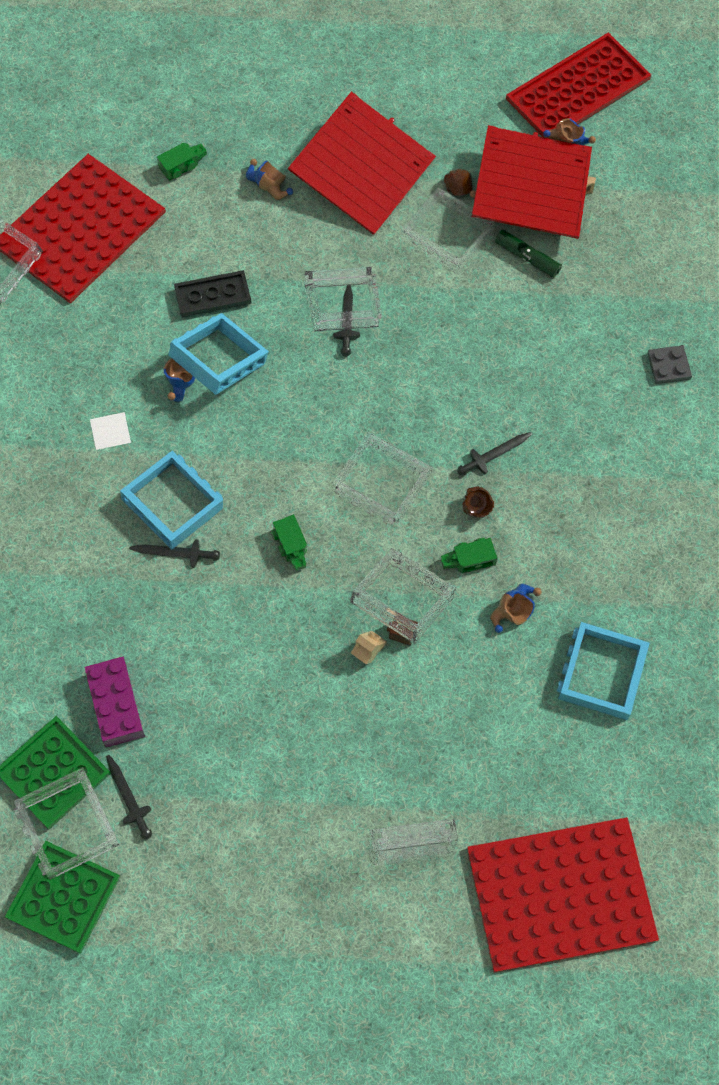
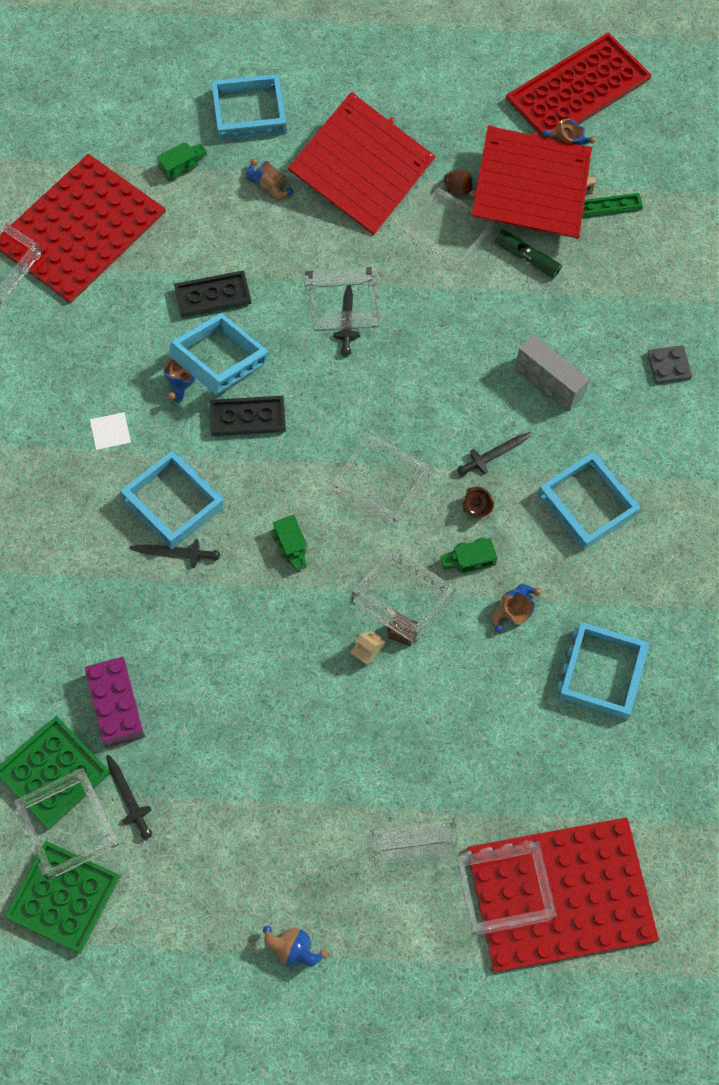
none -> pearl dark grey plate [210,395,286,436]
none -> medium azure window [211,74,286,140]
none -> piece [263,925,328,967]
none -> clear window [456,840,557,936]
none -> light grey brick [515,334,590,410]
none -> medium azure window [538,452,640,551]
none -> green tile [582,193,643,218]

